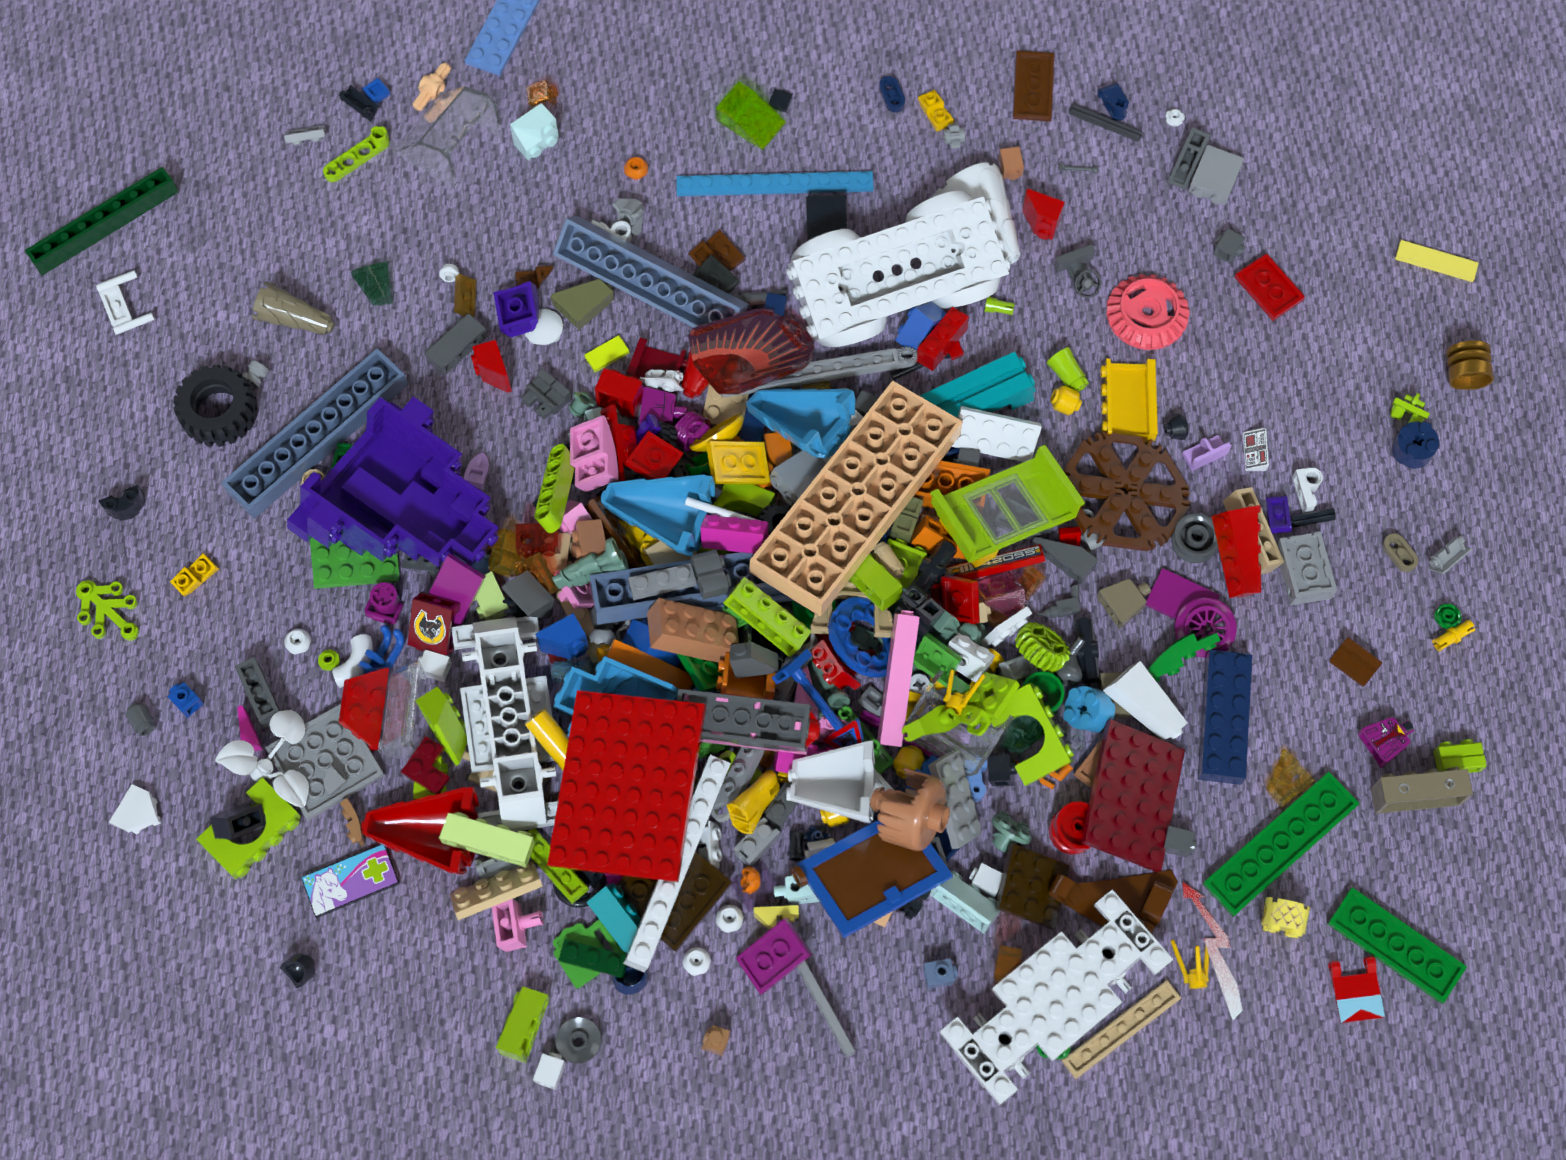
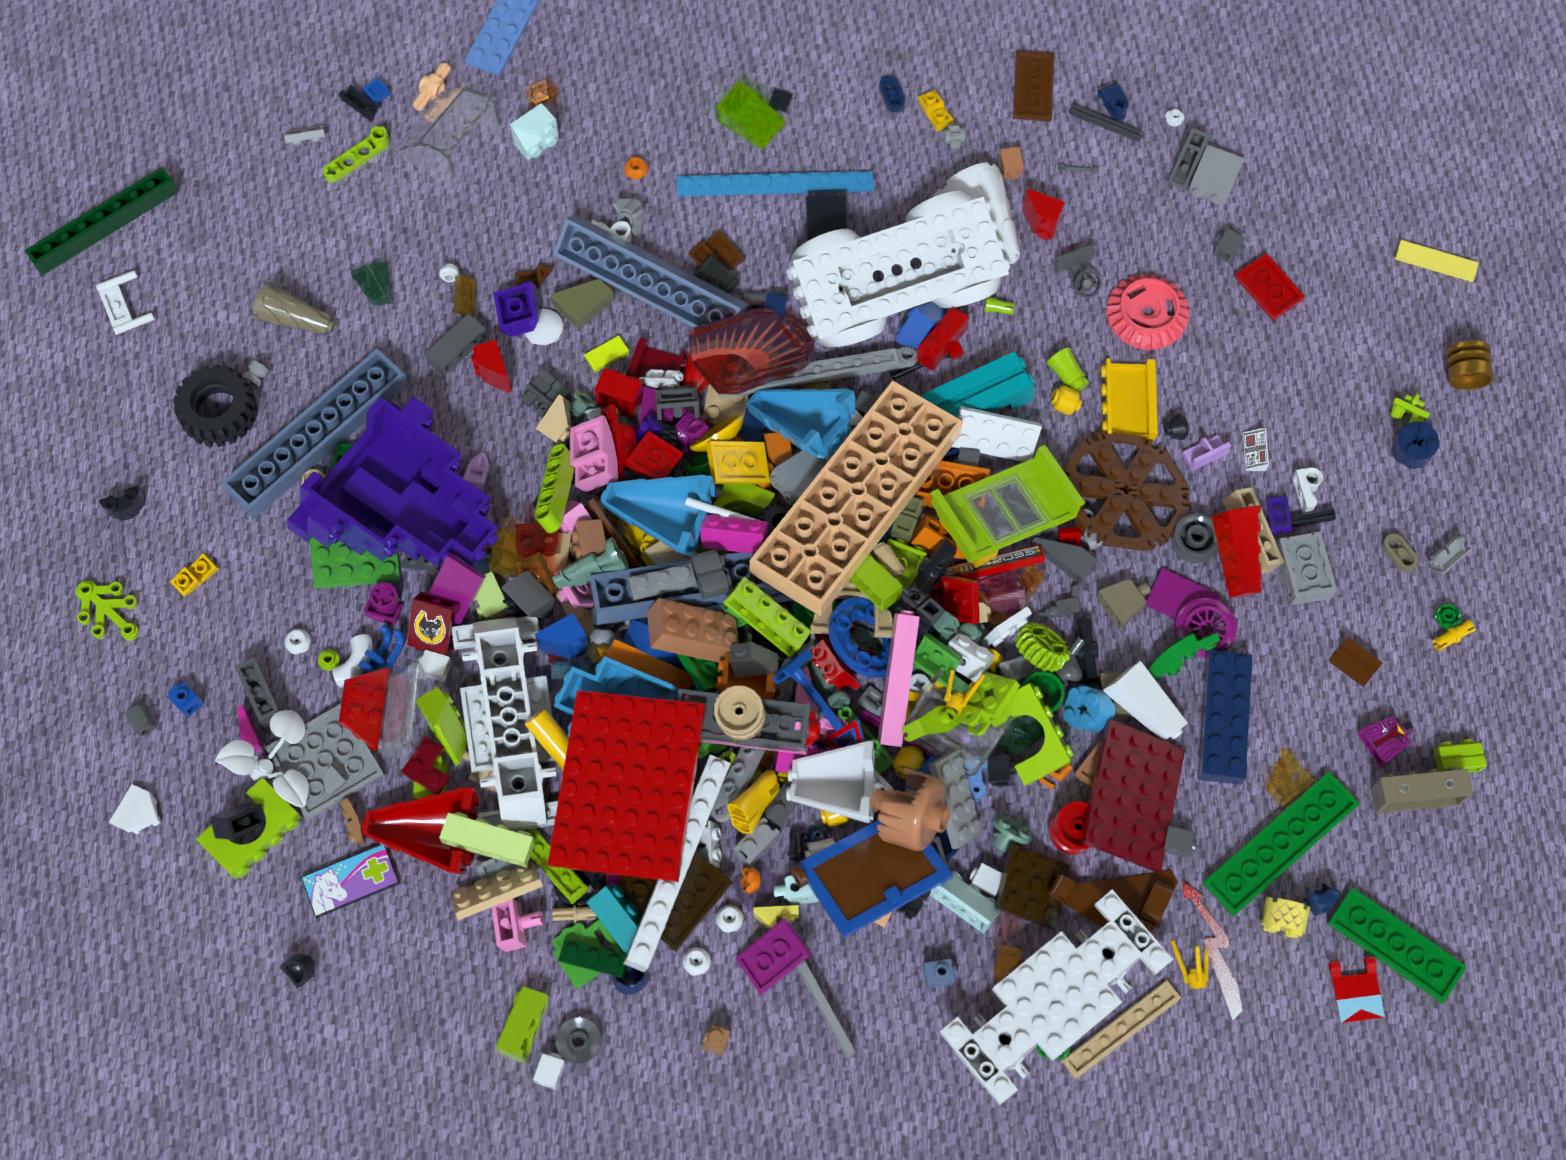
none -> tan slope [536,394,571,444]
none -> tan axle [552,905,596,923]
none -> dark grey window [655,386,699,421]
none -> tan wheel [714,686,766,740]
none -> dark blue hair [1303,883,1341,917]

